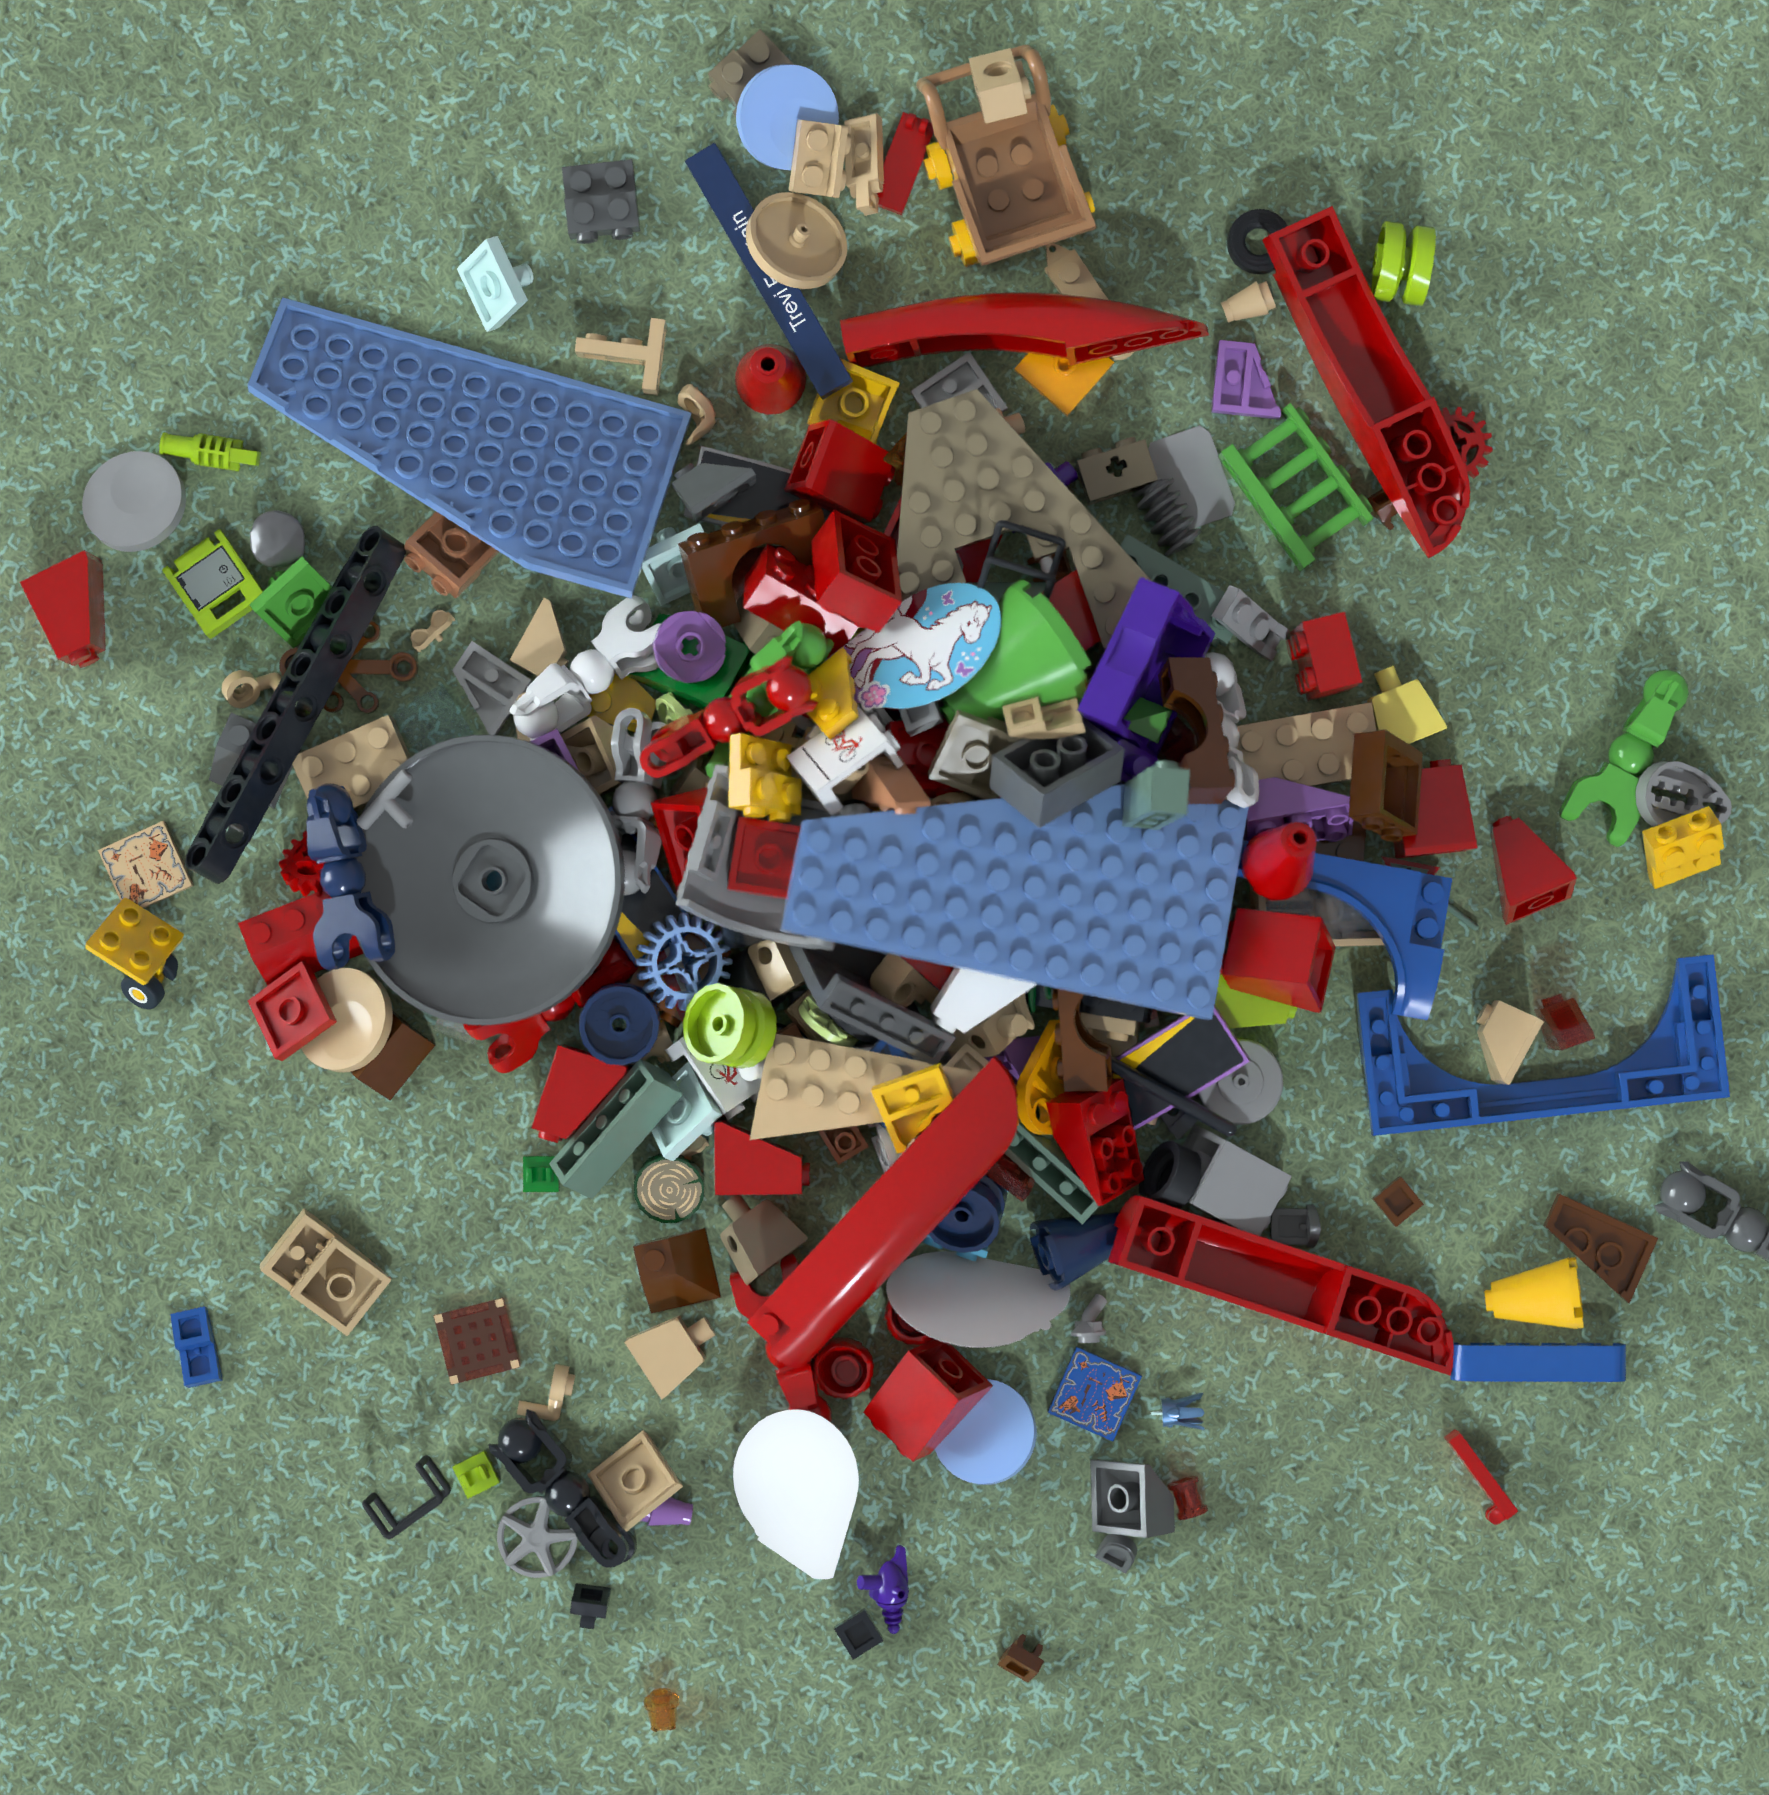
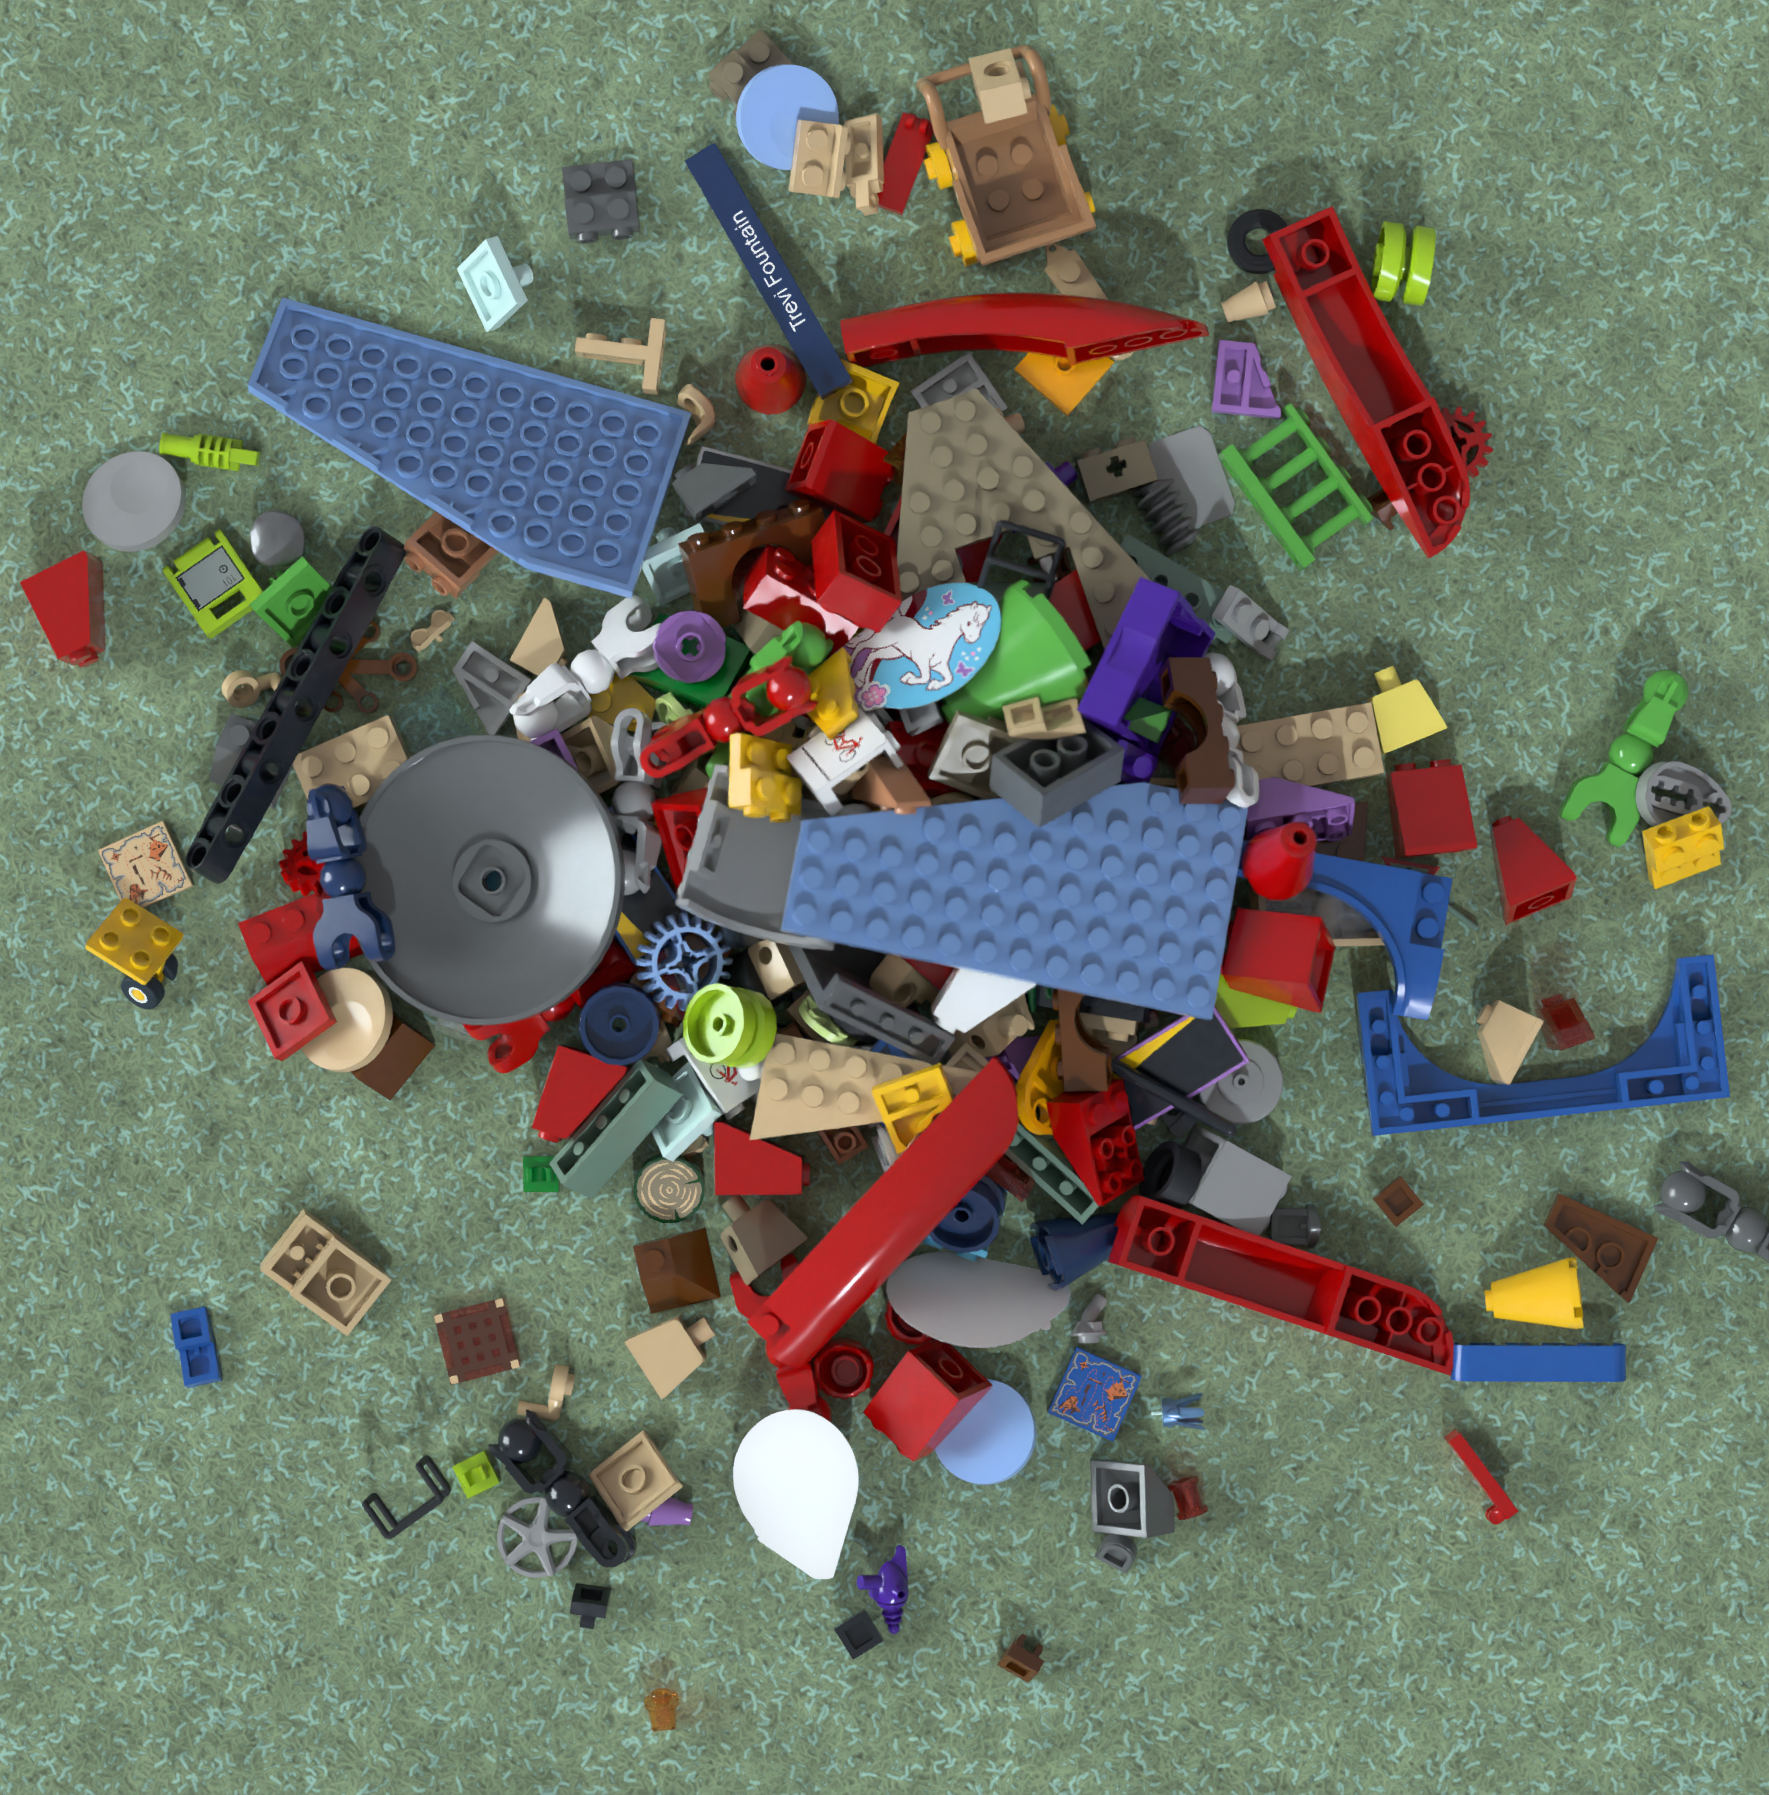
light grey piece [357,769,413,830] -> none
red plate [727,817,800,900] -> none
tan piece [746,192,847,289] -> none
sand green brick [1122,761,1190,830] -> none
red brick [1286,611,1362,701] -> none
reddish brown window [1348,730,1423,842] -> none

